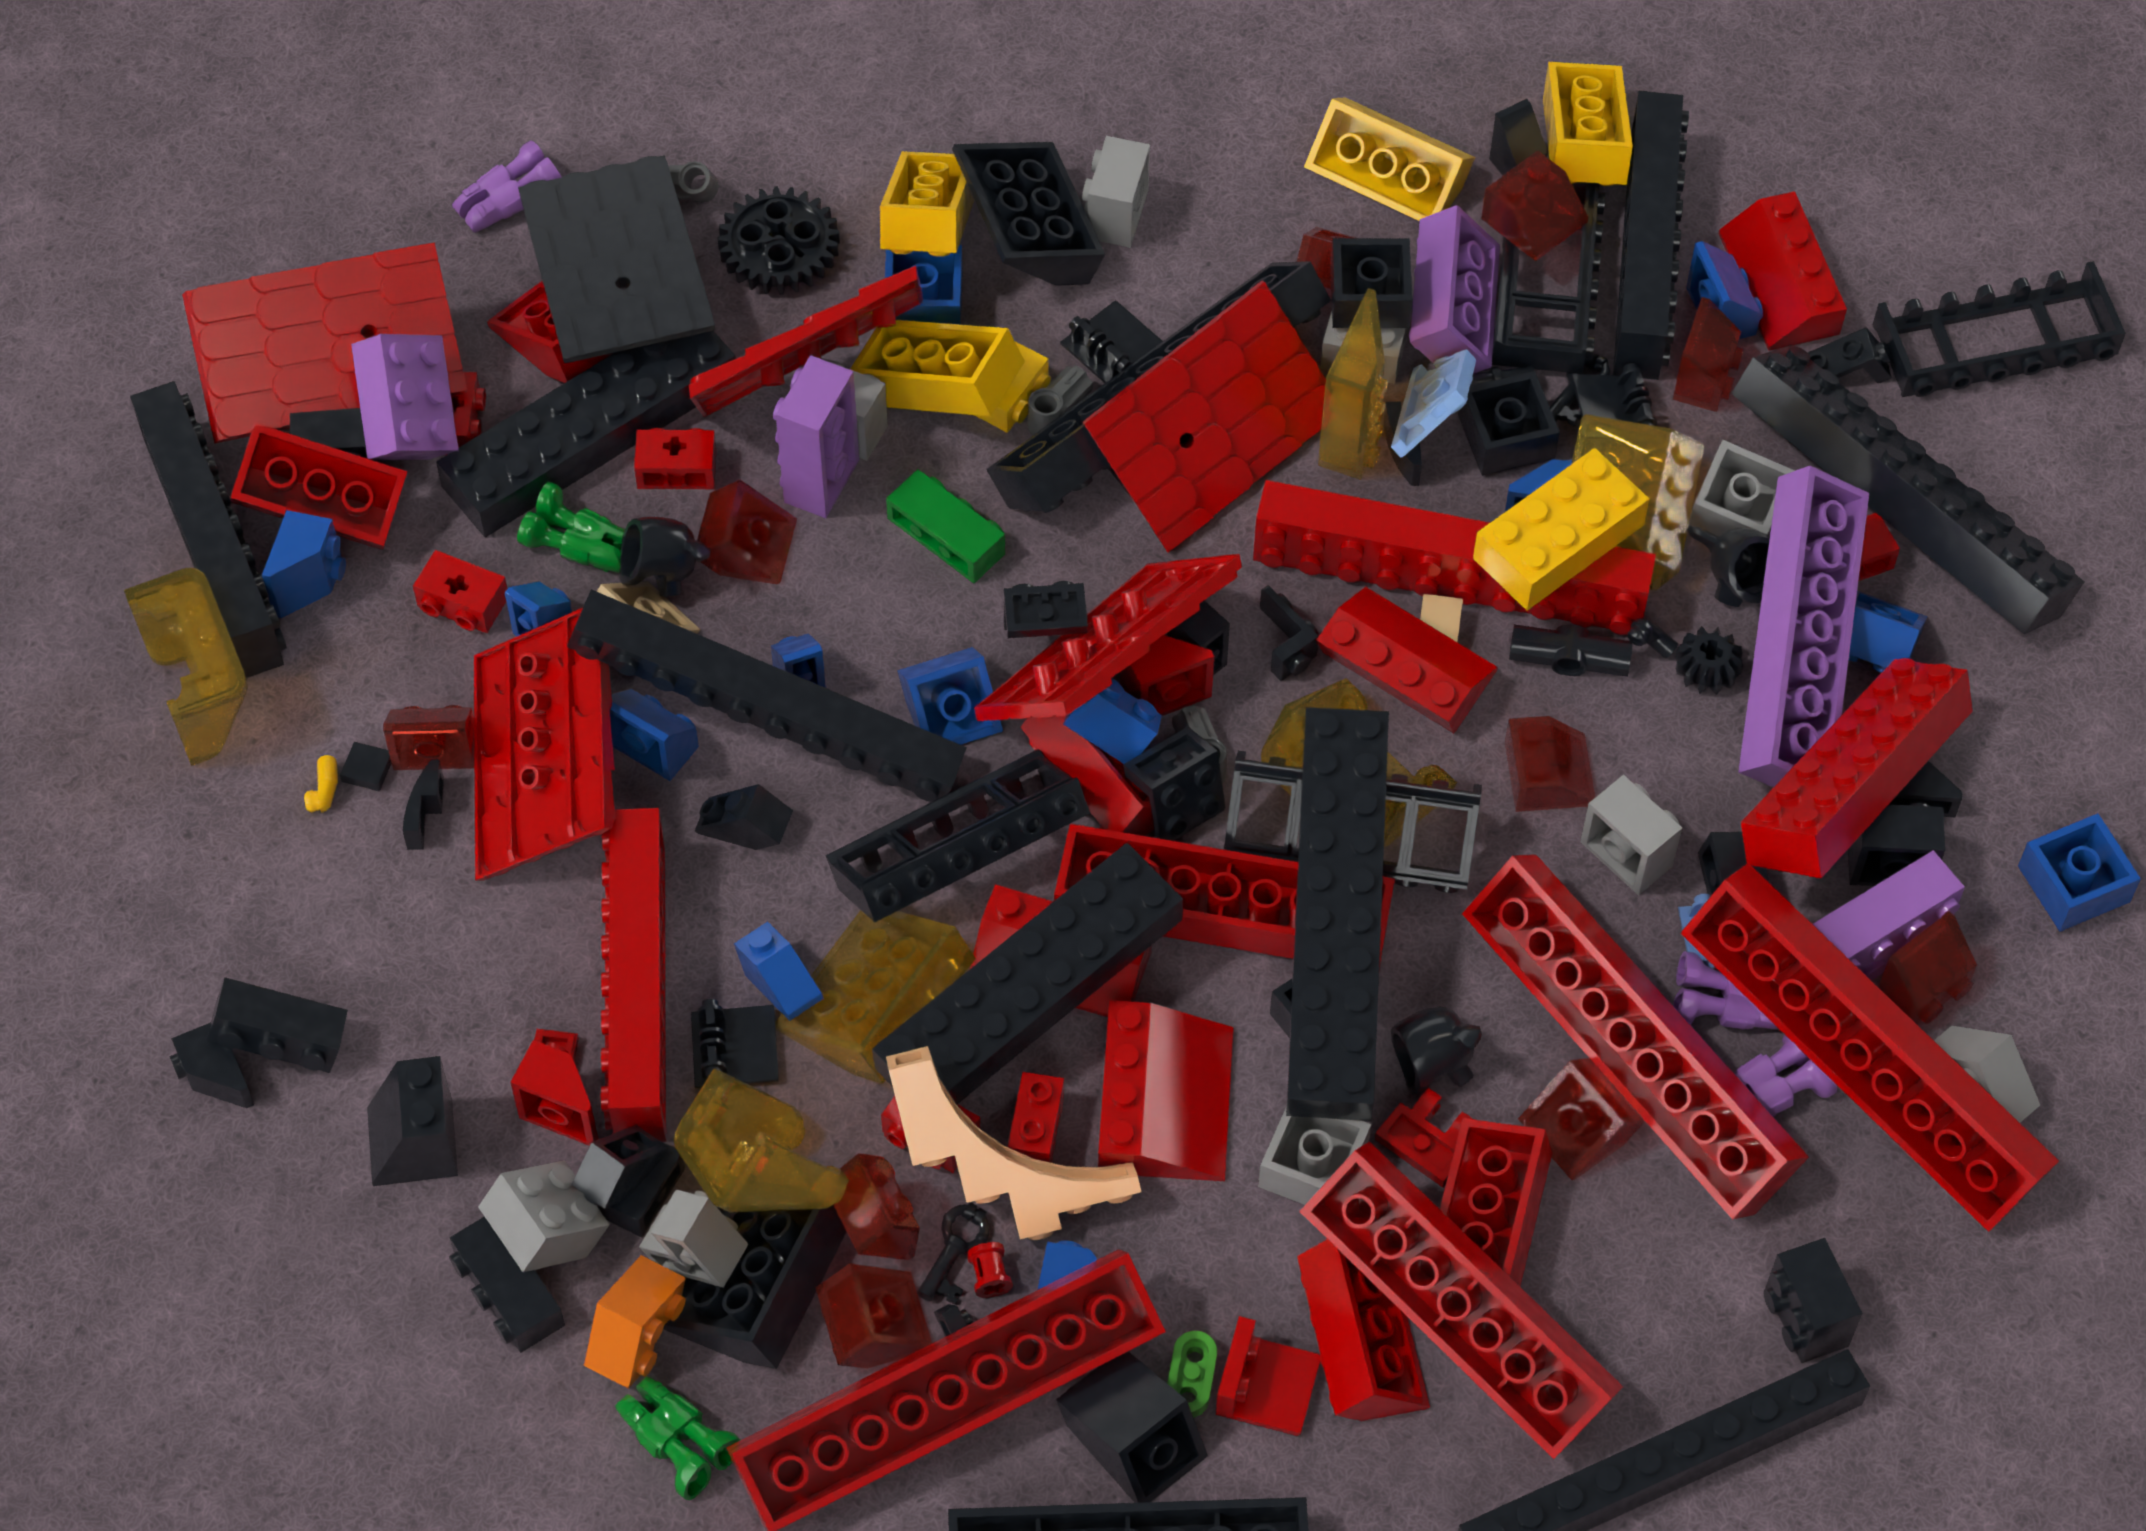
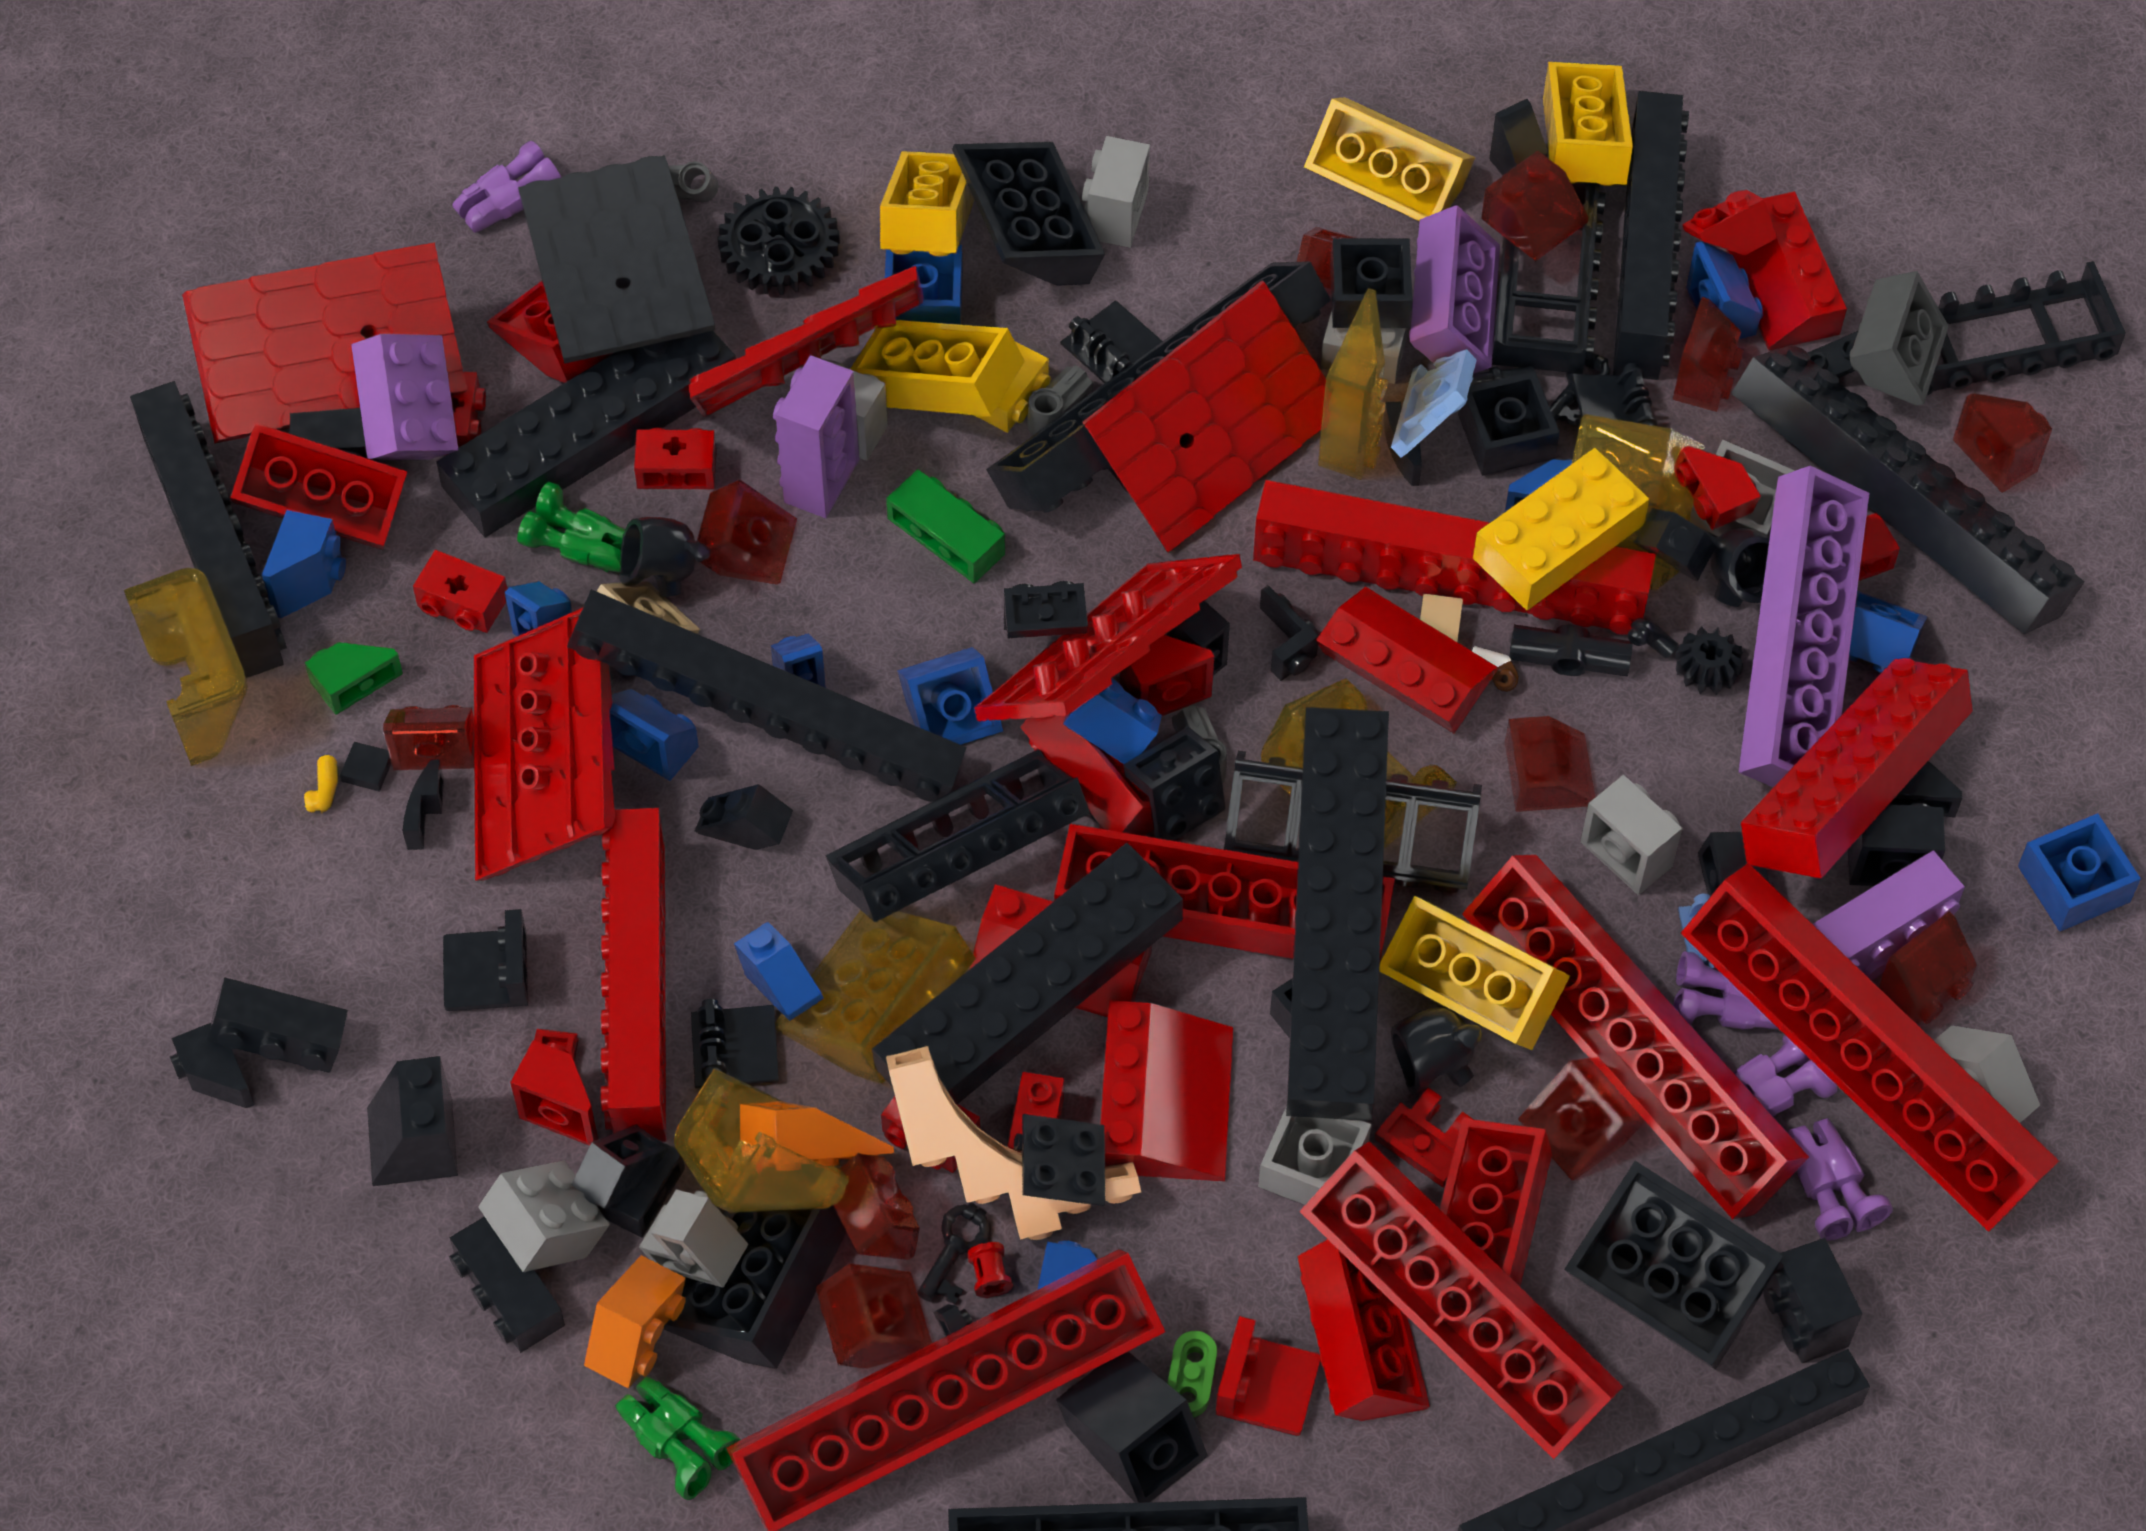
none -> green slope [305,642,403,715]
none -> black bracket [443,909,528,1011]
none -> orange slope [740,1101,894,1169]
none -> black hinge [1014,1114,1105,1206]
none -> yellow brick [1379,896,1570,1050]
none -> reddish brown arm [1472,646,1519,692]
none -> black slope [1564,1161,1784,1370]
none -> black slope [1634,508,1716,581]
none -> red slope [1674,446,1761,530]
none -> red slope [1682,190,1777,255]
none -> medium lavender piece [1788,1118,1893,1240]
none -> dark grey slope [1850,271,1949,406]
none -> clear red slope [1953,393,2052,493]

